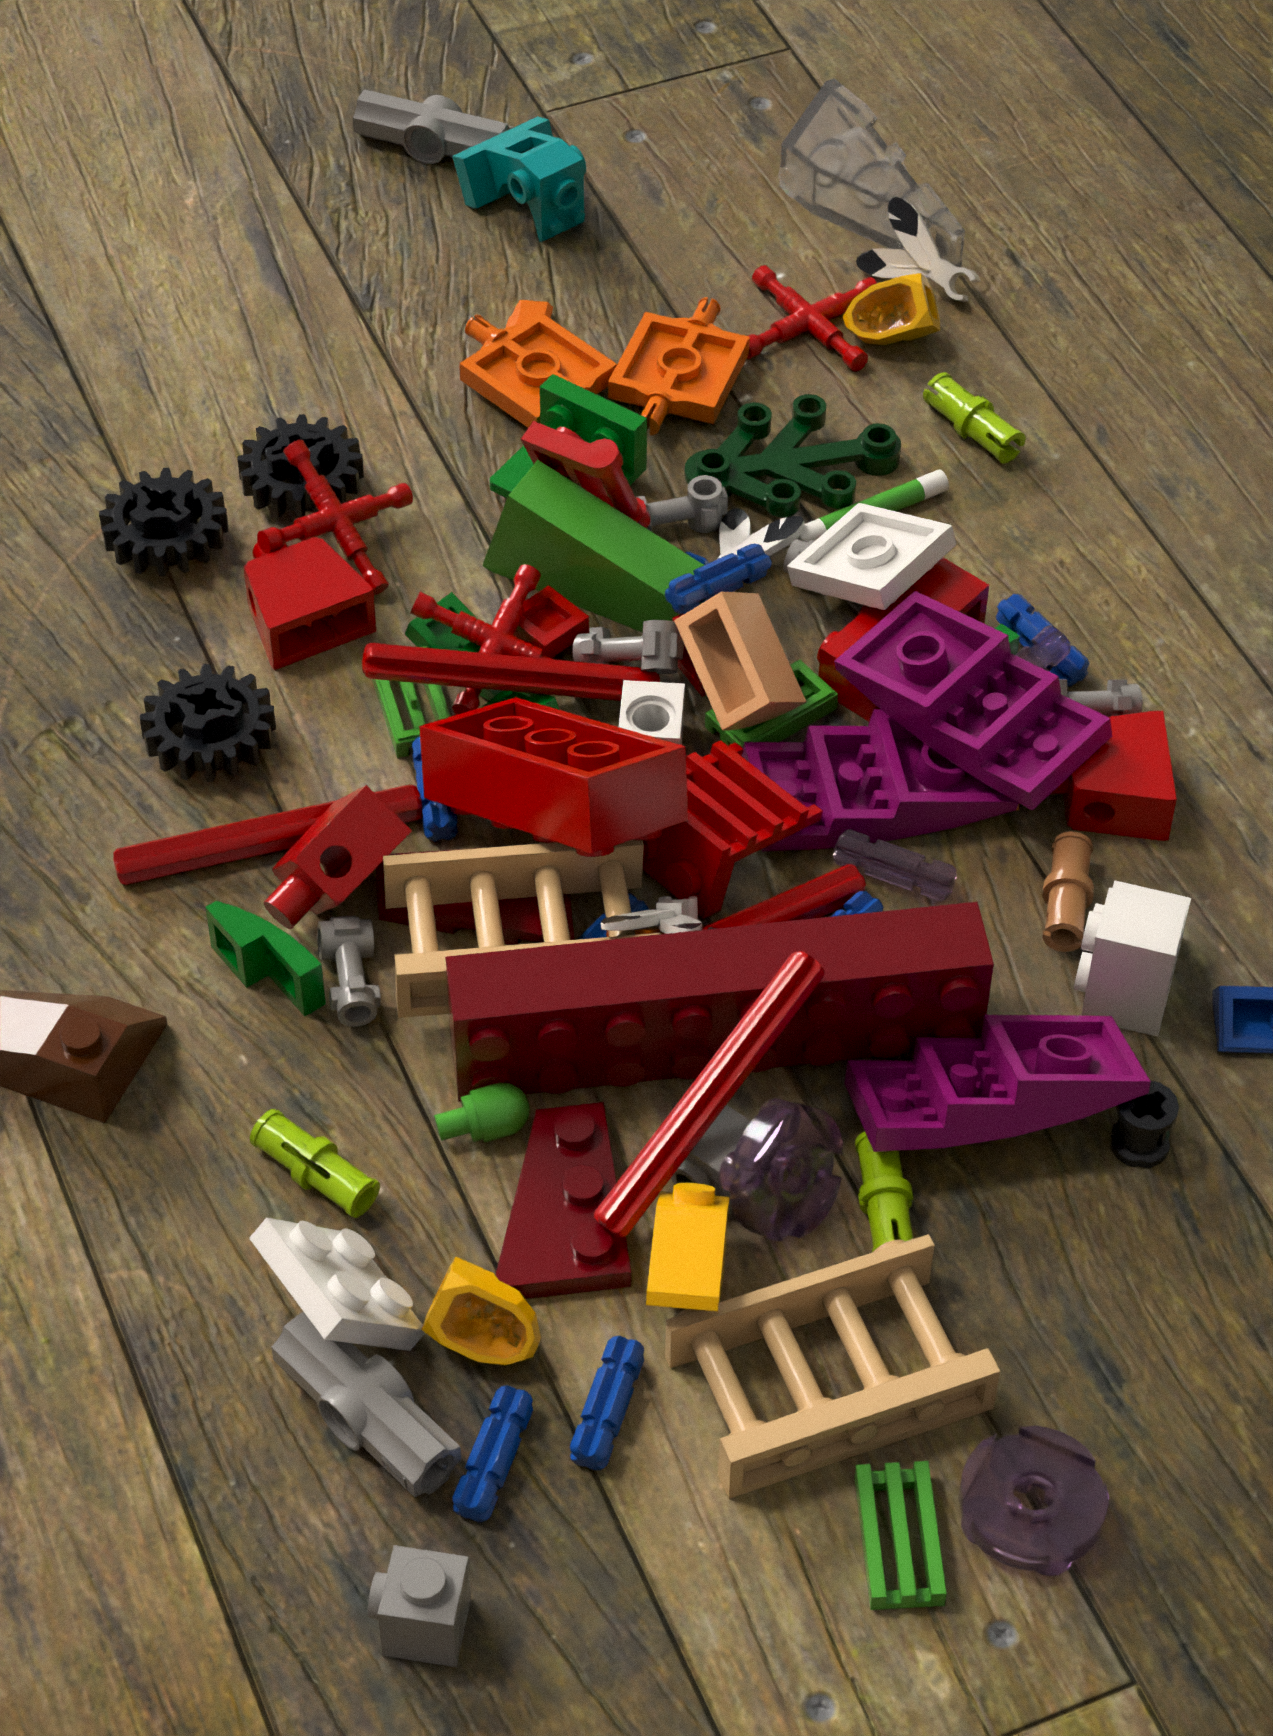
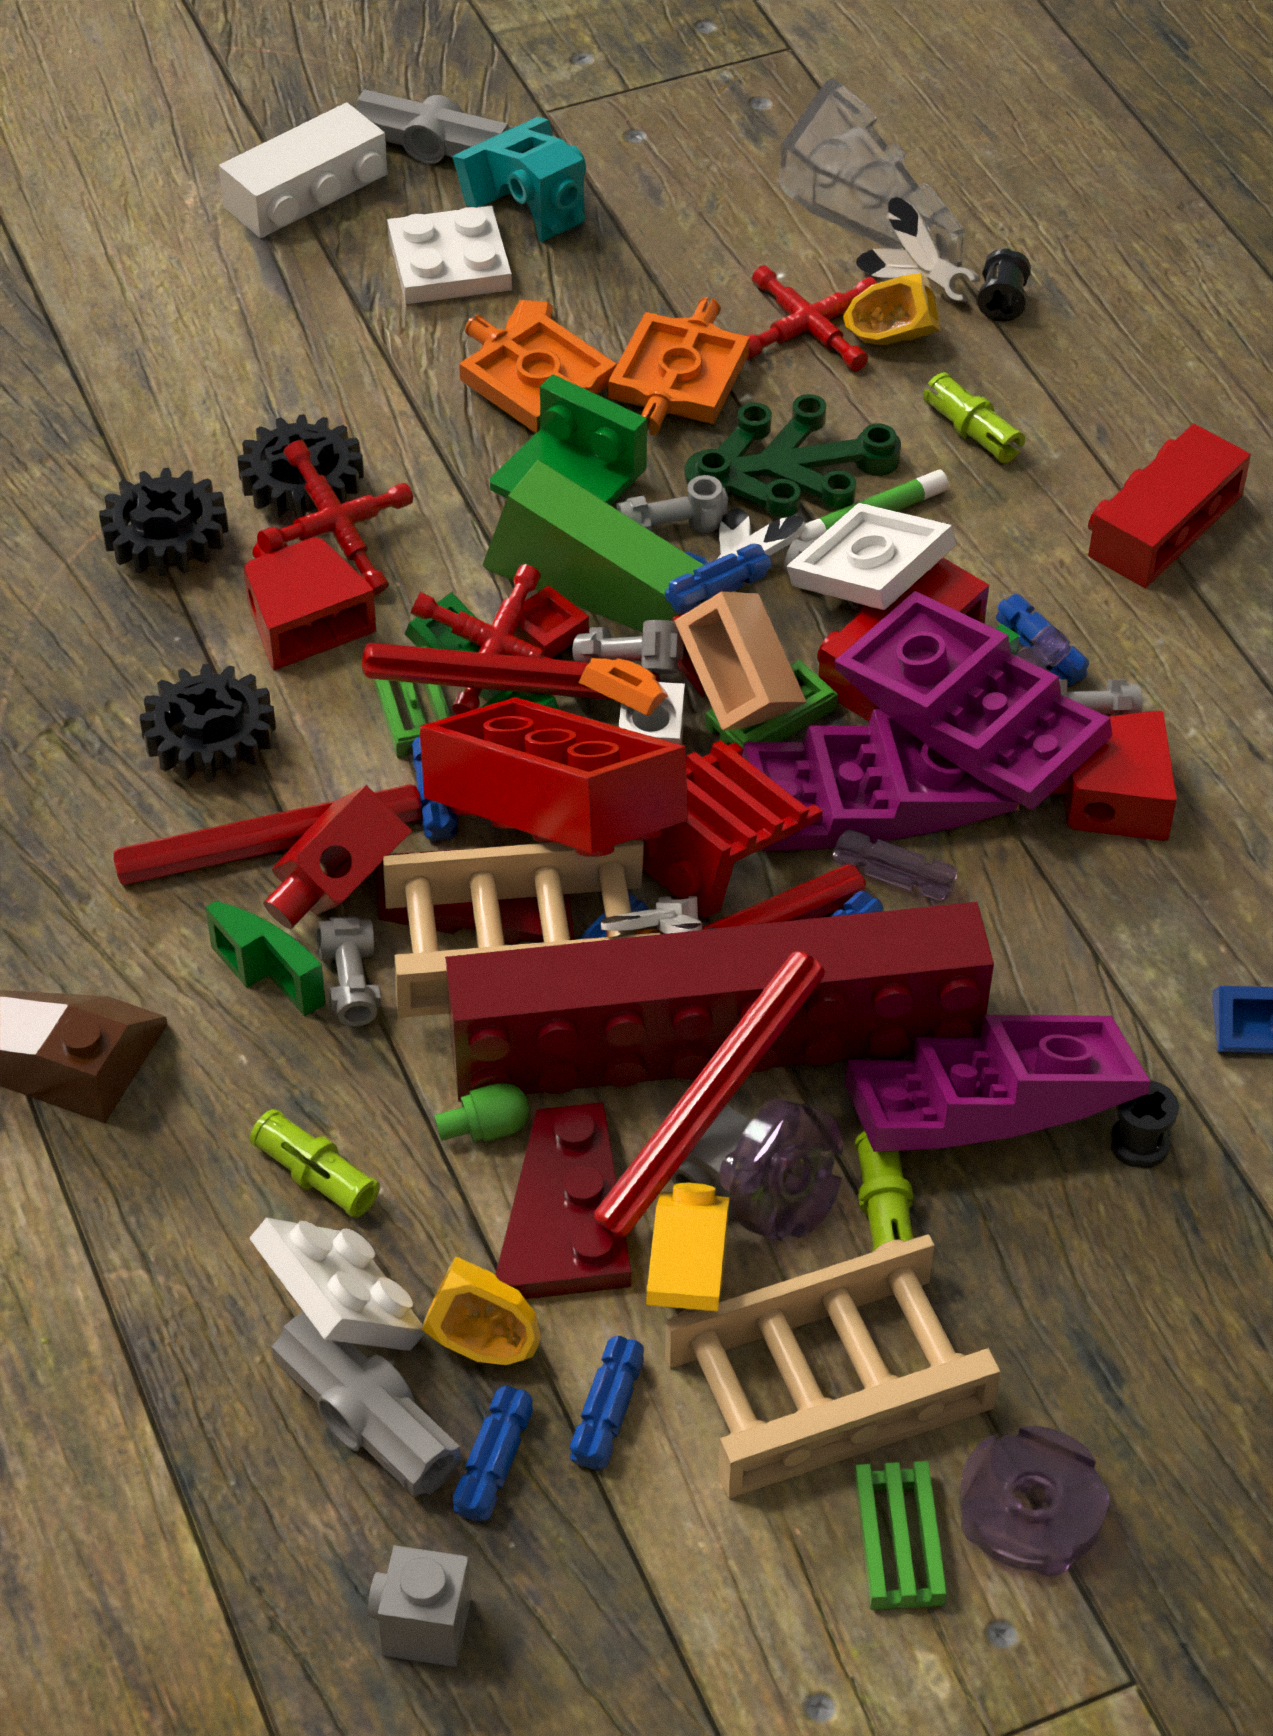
red plate [521,421,651,528] -> none
medium nougat pin [1042,831,1094,952] -> none
white brick [1074,880,1191,1037] -> none
none -> white brick [219,102,388,239]
none -> white plate [387,206,512,304]
none -> orange piece [578,658,669,716]
none -> black bush [977,248,1031,322]
none -> red brick [1088,423,1251,589]

